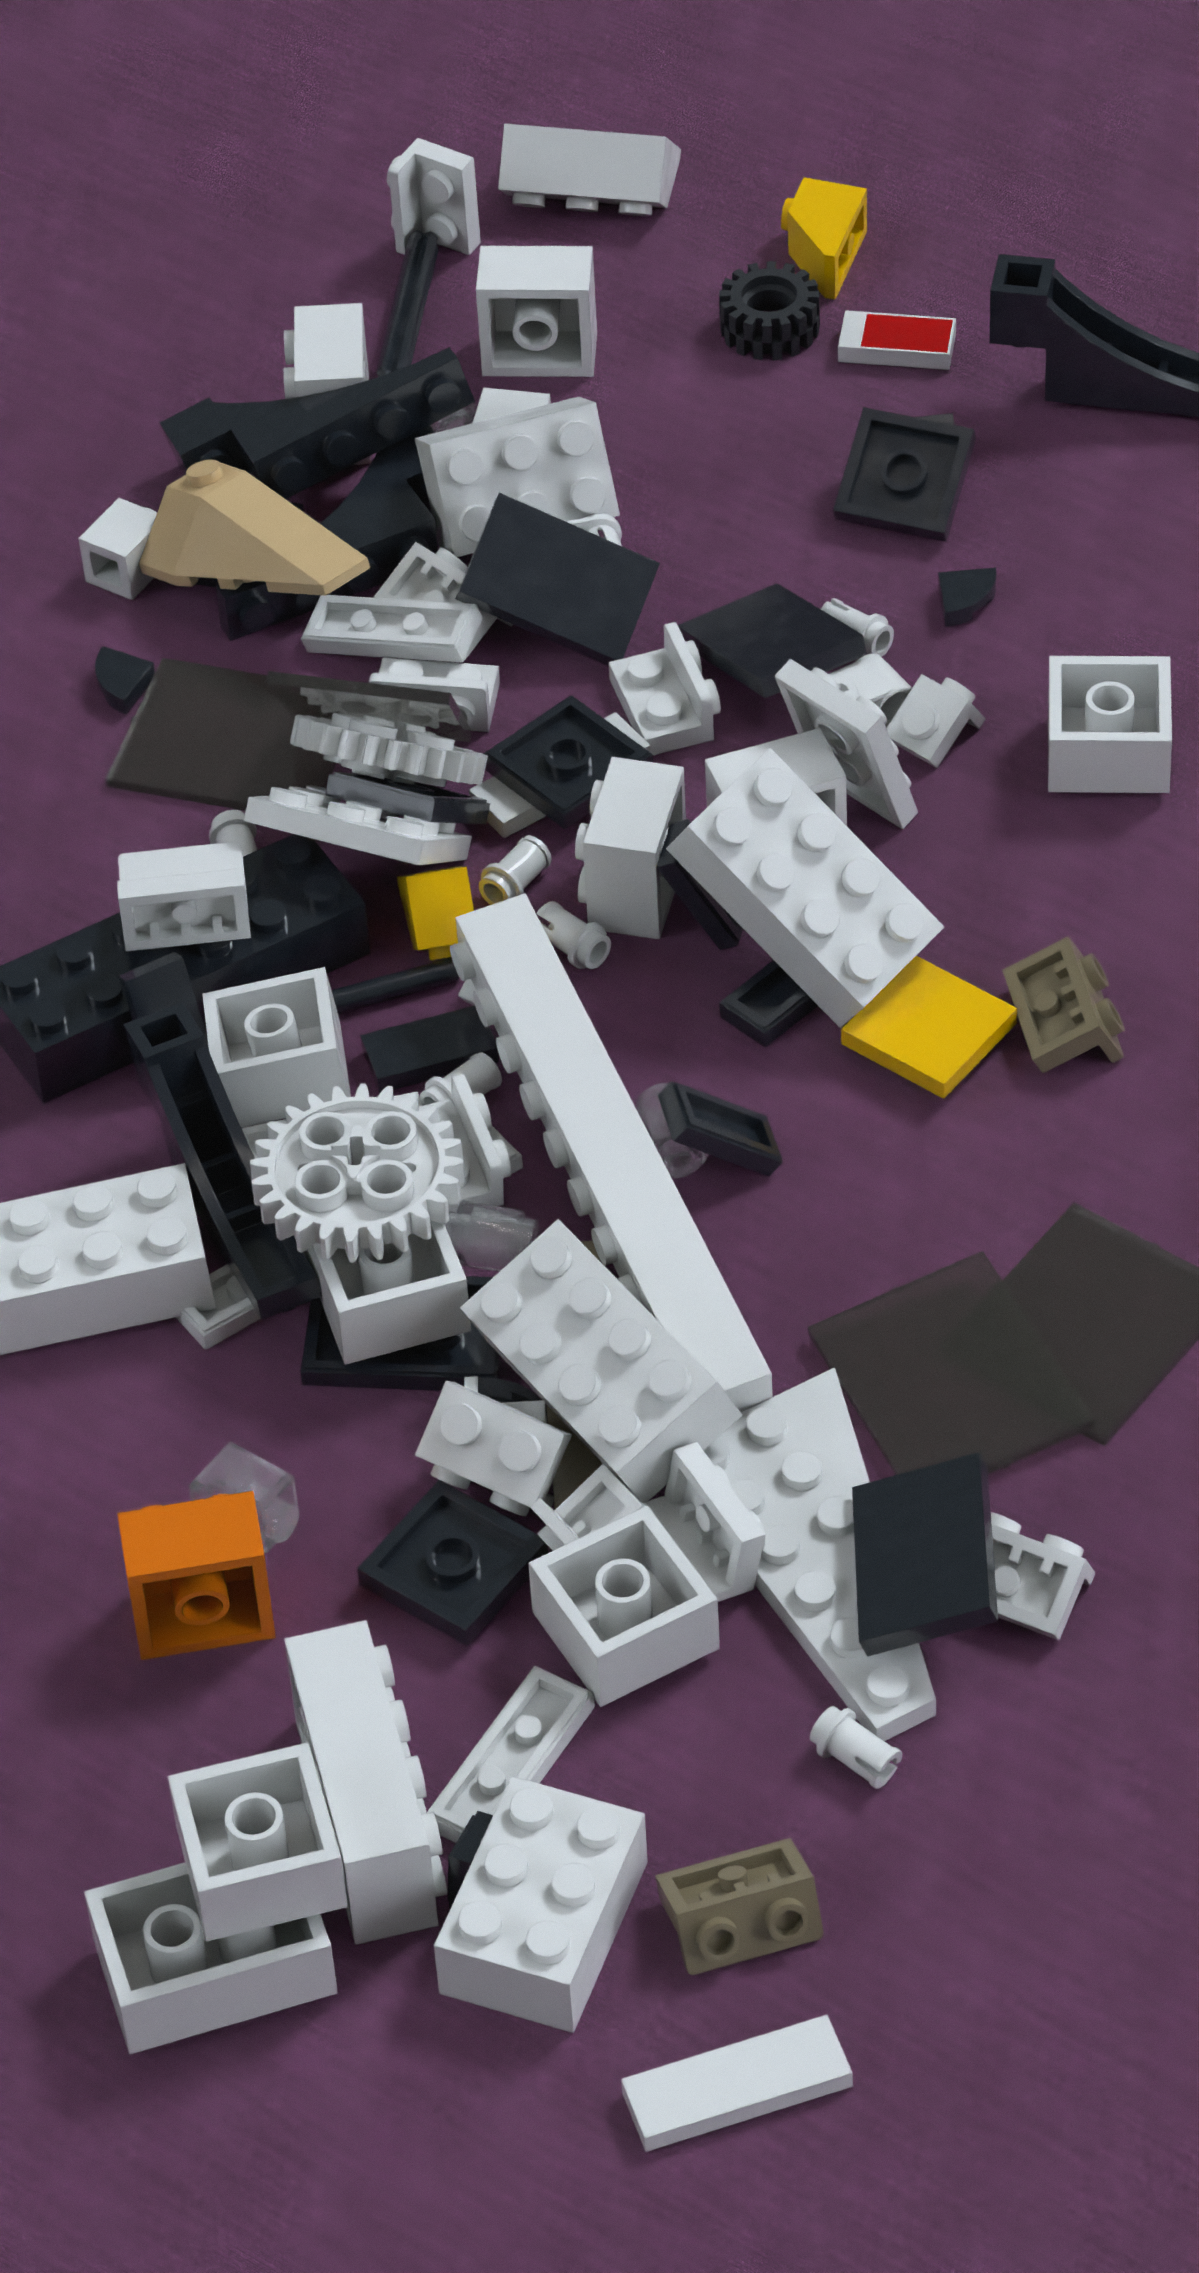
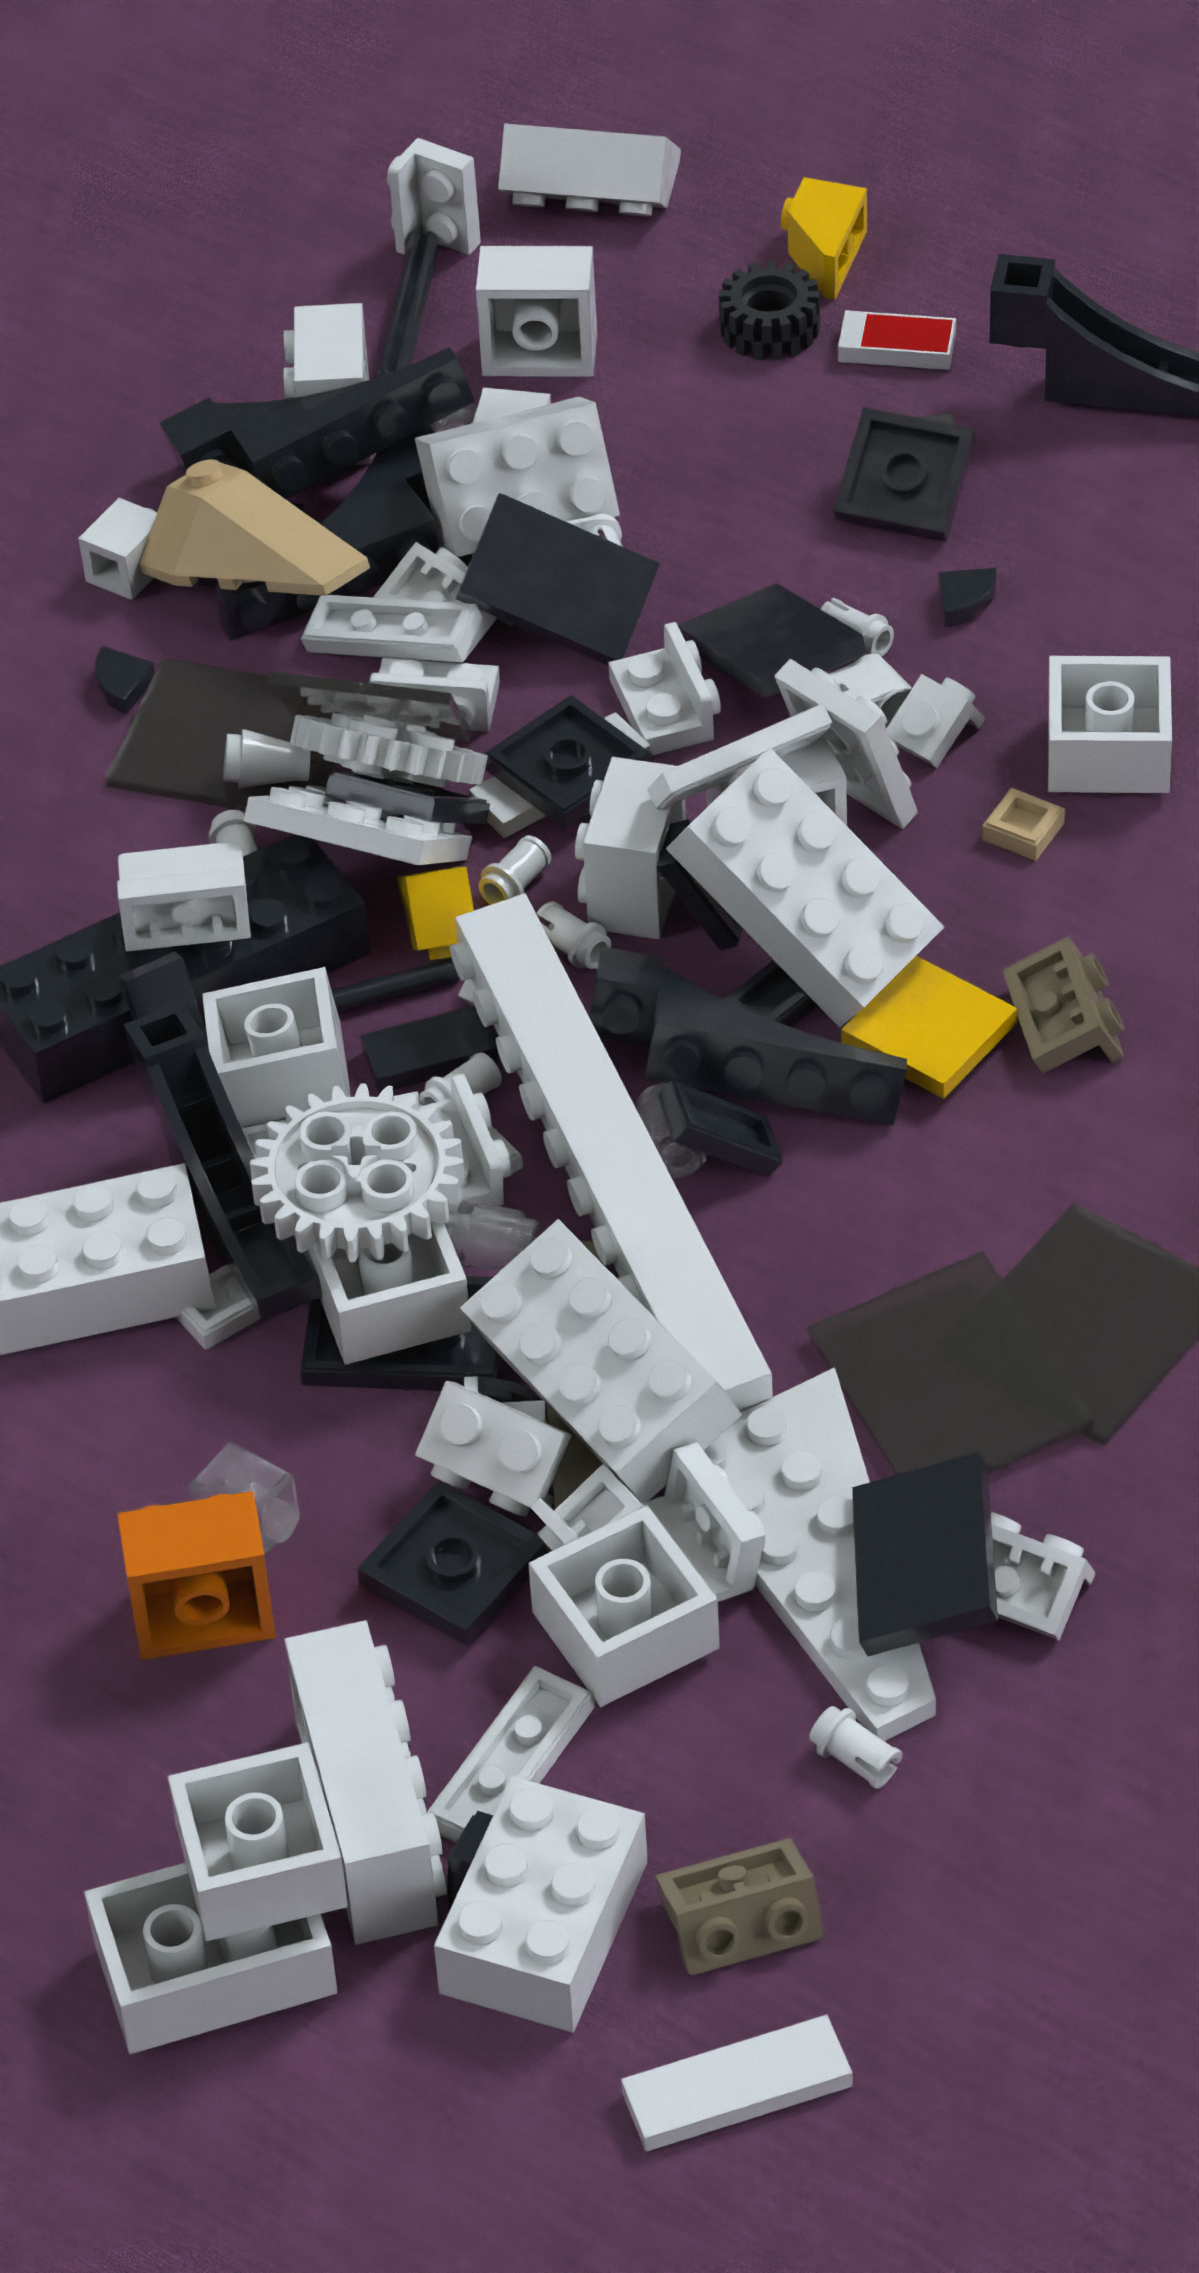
none -> white cone [223,729,311,789]
none -> black arch [588,946,907,1126]
none -> white tile [647,703,833,809]
none -> tan tile [982,788,1065,861]

